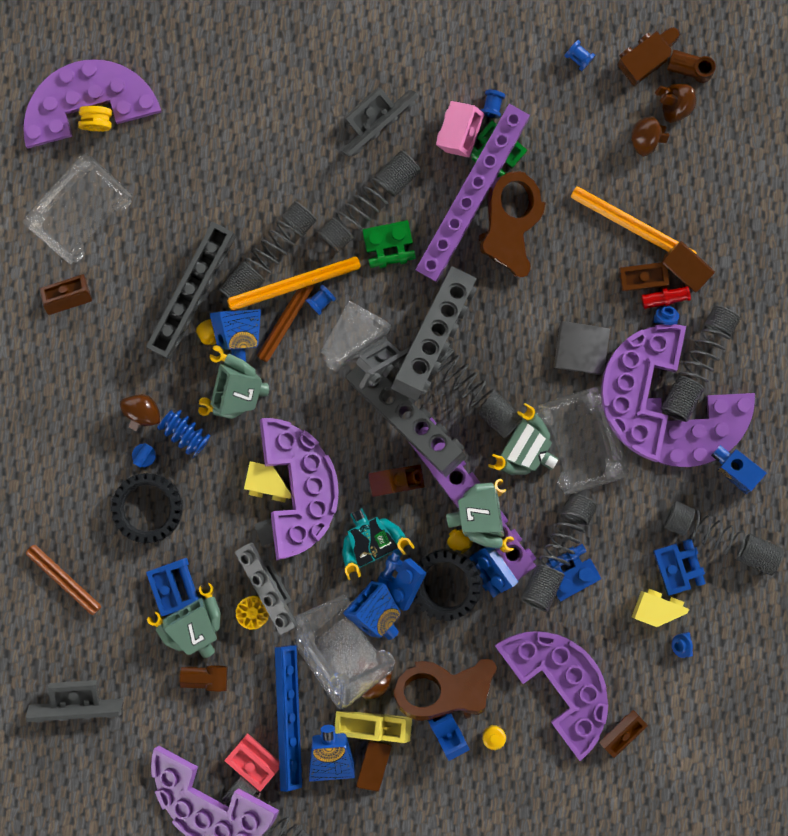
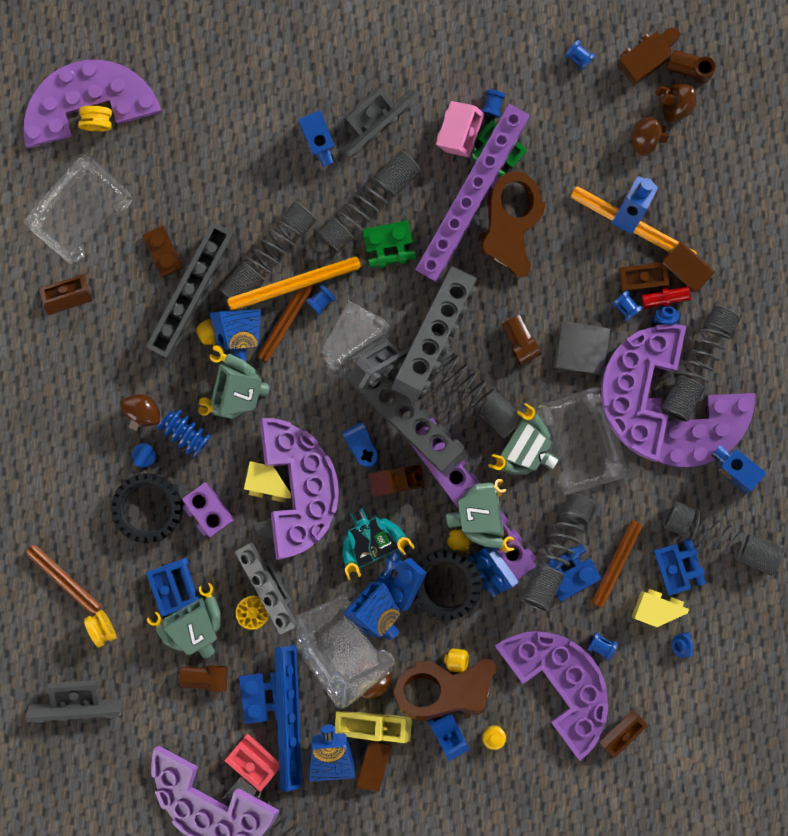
none -> yellow wheel [84,610,117,648]
none -> reddish brown plate [142,225,184,278]
none -> medium lavender brick [182,482,235,537]
none -> blue plate [239,671,277,724]
none -> blue torso [298,110,335,167]
none -> blue piece [341,421,379,468]
none -> yellow piece [444,648,469,673]
none -> reddish brown piece [501,315,542,365]
none -> blue bush [587,632,618,661]
none -> dark orange axle [592,520,642,608]
none -> blue torso [611,176,658,234]
none -> blue bush [611,291,642,322]

